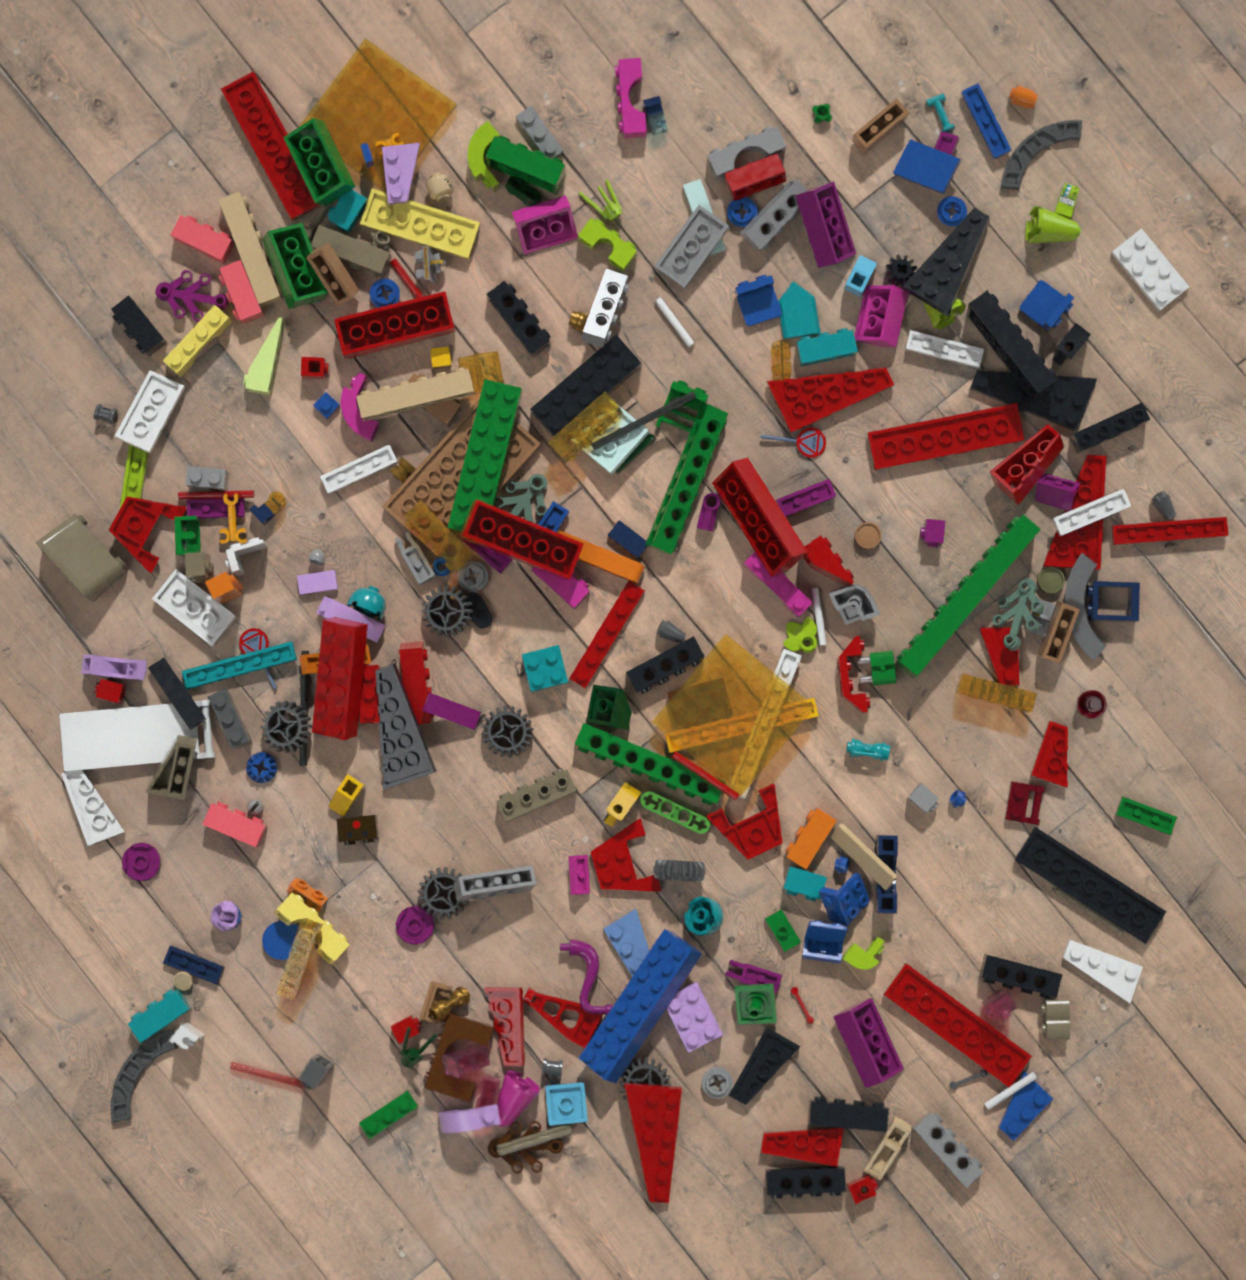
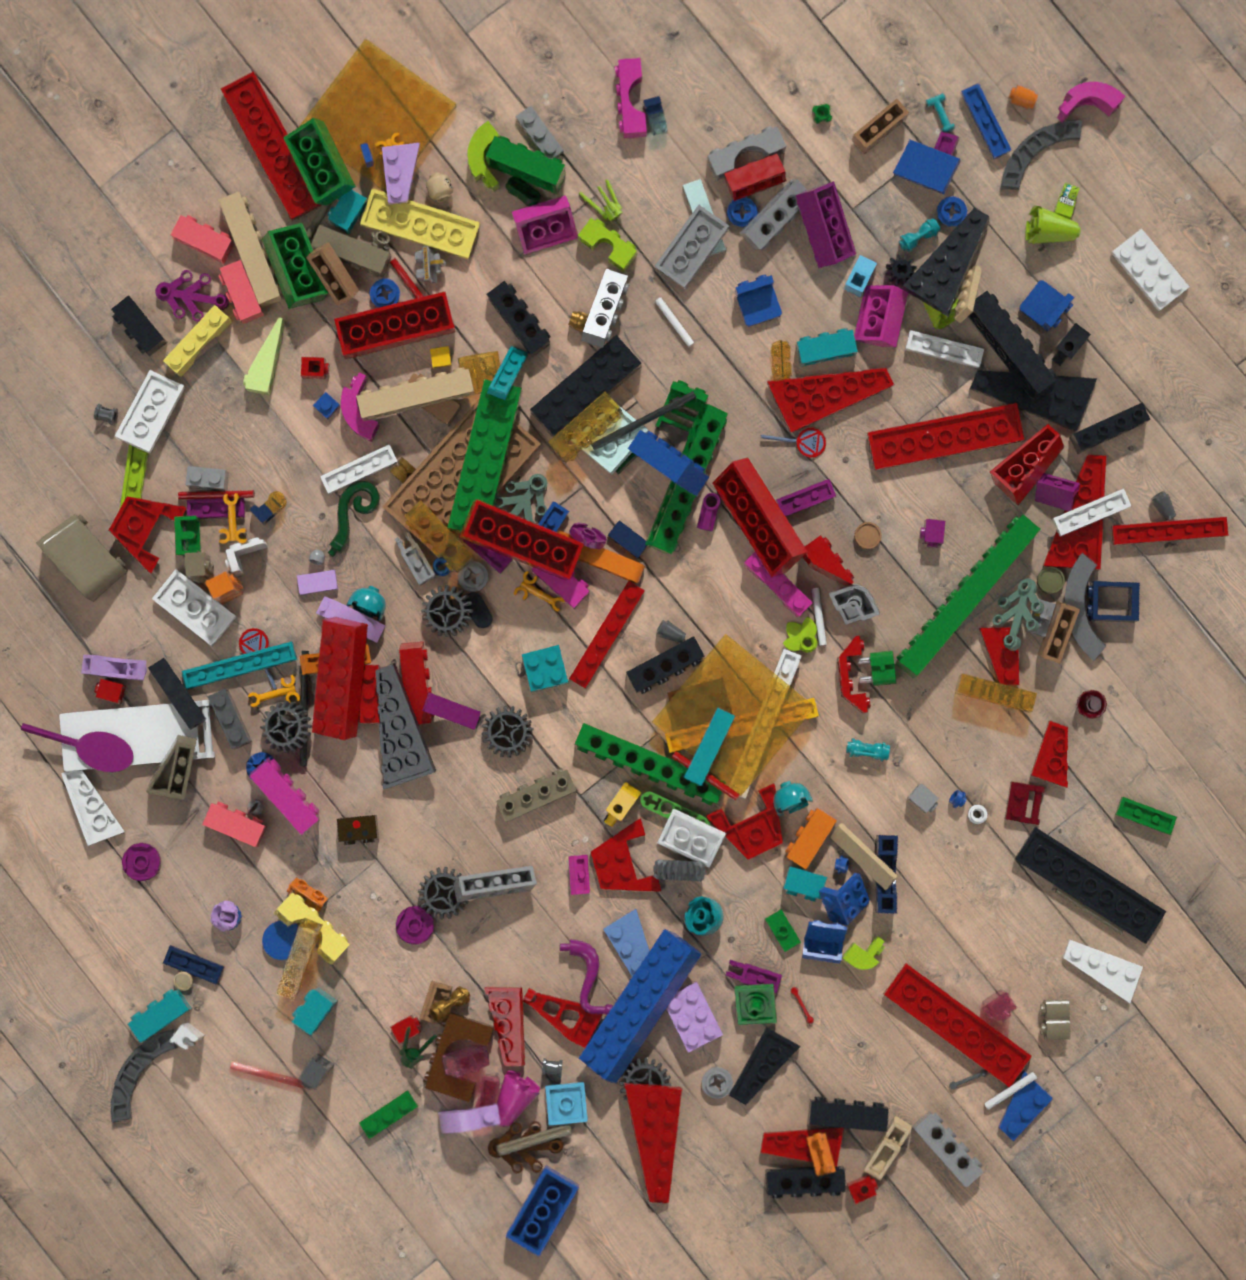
yellow slope [328,774,366,817] -> none
dark green slope [586,685,632,730] -> none
teal tile [778,281,821,340] -> none
magenta slope [833,998,904,1088] -> none
black brick [979,954,1063,999] -> none
none -> magenta piece [21,723,134,772]
none -> light orange bar [248,675,301,707]
none -> dark pink brick [249,758,319,835]
none -> teal brick [292,987,338,1035]
none -> dark green plant [328,481,380,557]
none -> teal tile [487,346,528,400]
none -> blue brick [505,1165,579,1256]
none -> light orange bar [514,571,565,612]
none -> magenta tile [569,522,607,549]
none -> blue brick [627,430,709,496]
none -> white tile [657,808,726,868]
none -> teal tile [684,708,735,786]
none -> teal cylinder [773,781,813,816]
none -> orange hinge [806,1133,836,1176]
none -> teal piece [898,218,941,253]
none -> tan plate [954,265,982,323]
none -> white plate [968,805,987,824]
none -> dark pink arch [1057,82,1126,123]

